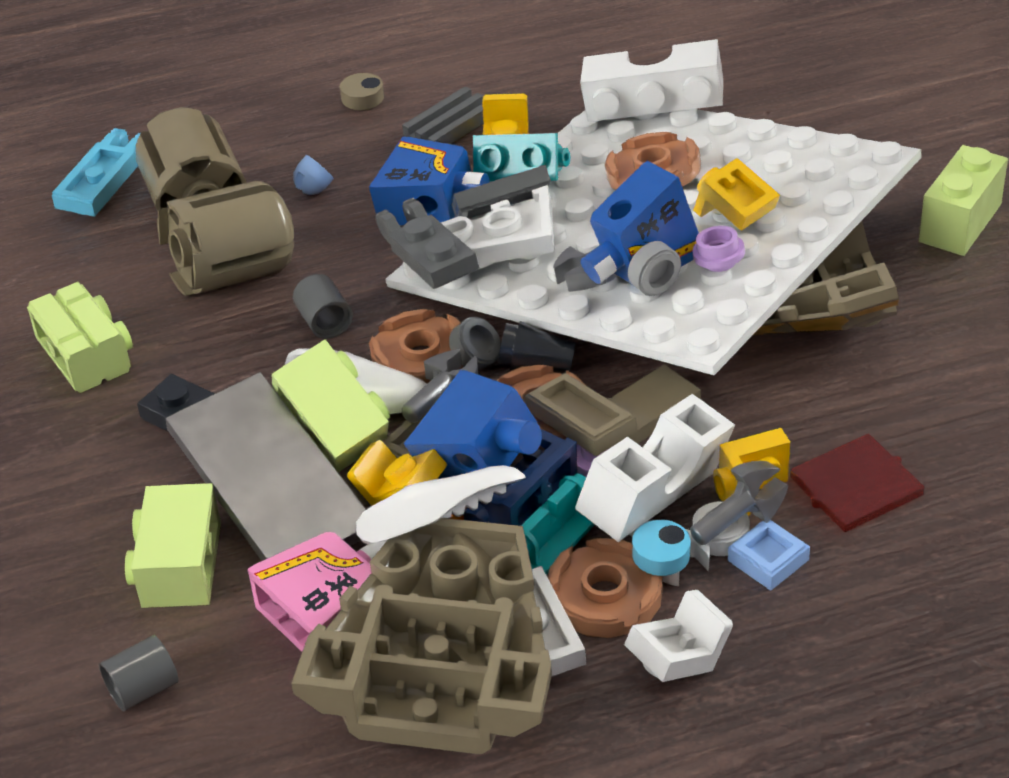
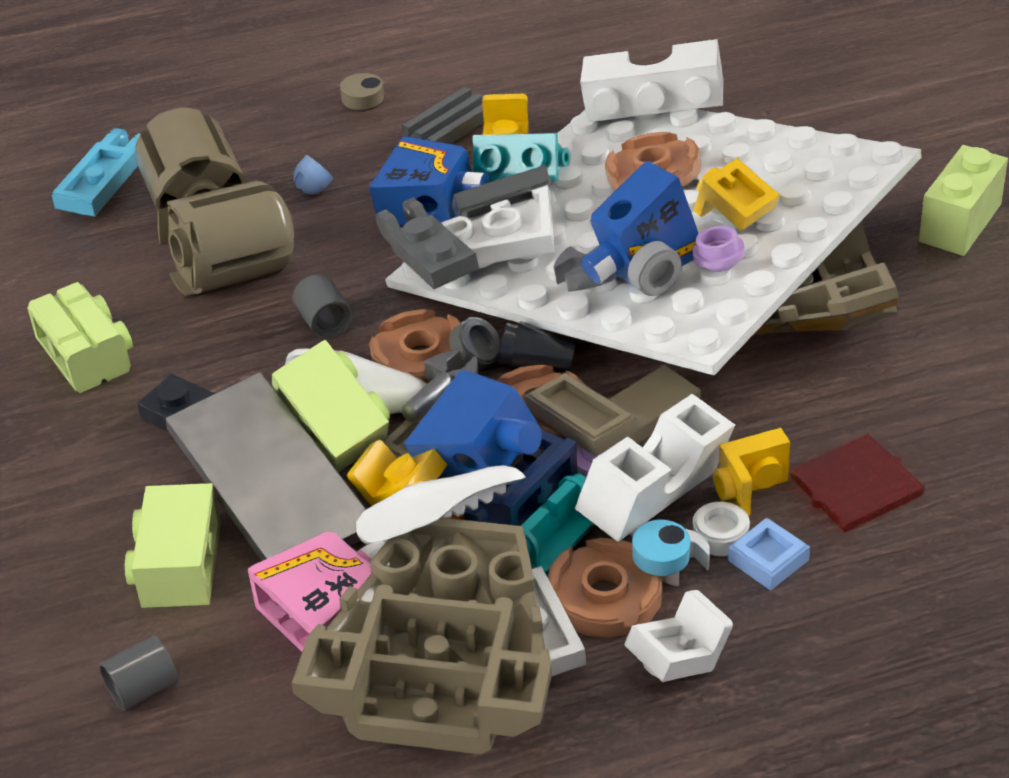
flat silver bar [690,461,788,545] -> none

